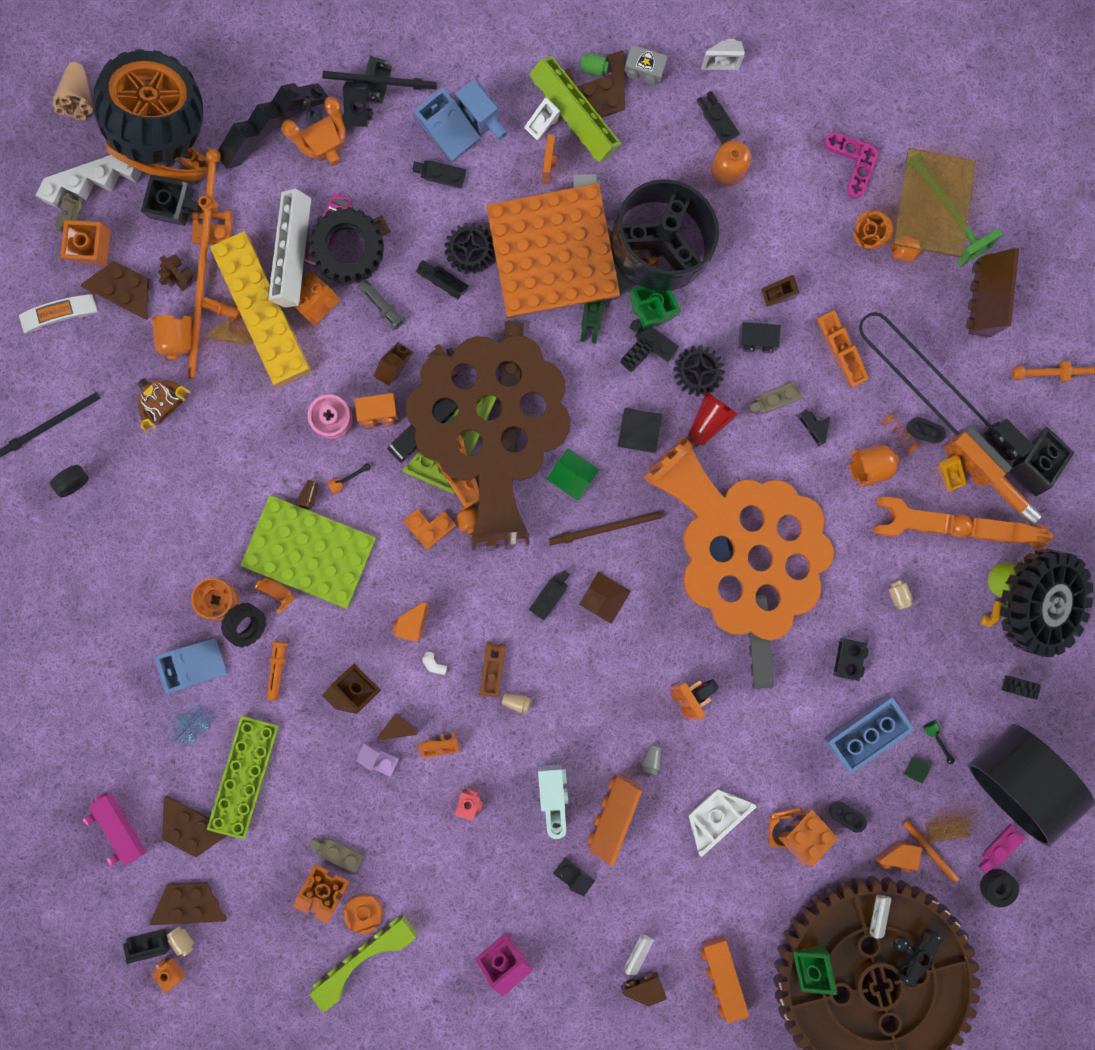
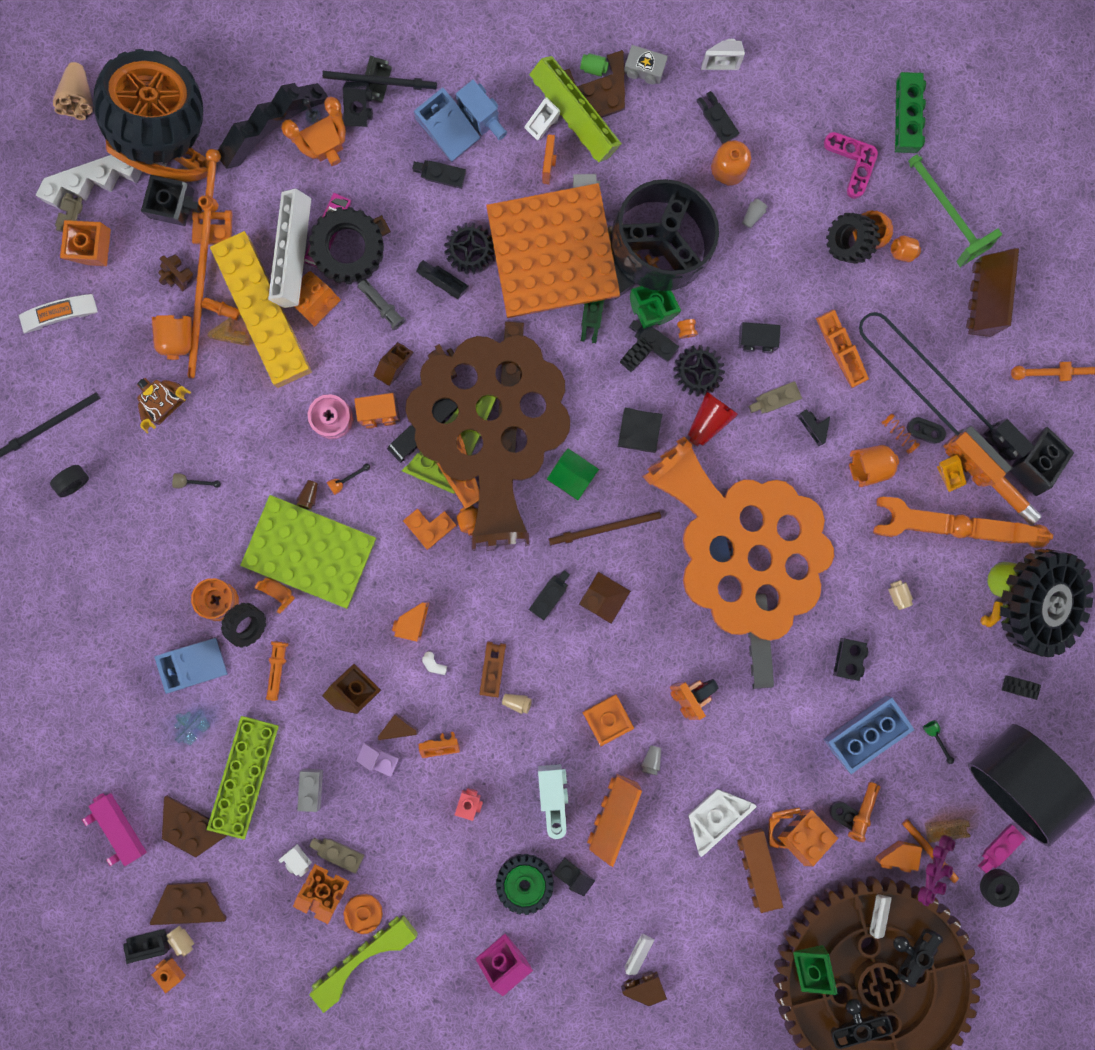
reddish brown wing [81,261,149,320] -> none
orange brick [700,936,750,1024] -> none
reddish brown slope [761,275,799,307] -> none
clear yellow piece [893,148,976,258] -> none
dark green tile [904,757,931,784] -> none
none -> hinge [172,473,221,489]
none -> white brick [279,844,311,877]
none -> light grey brick [297,768,323,812]
none -> wheel [496,854,554,915]
none -> orange plate [582,694,635,747]
none -> orange wheel [677,319,698,339]
none -> dark orange brick [737,828,784,913]
none -> light grey cone [742,199,768,229]
none -> black tyre [826,213,880,264]
none -> black piece [830,998,893,1049]
none -> orange pin [848,782,881,842]
none -> green brick [895,72,926,153]
none -> magenta plant [918,835,955,906]

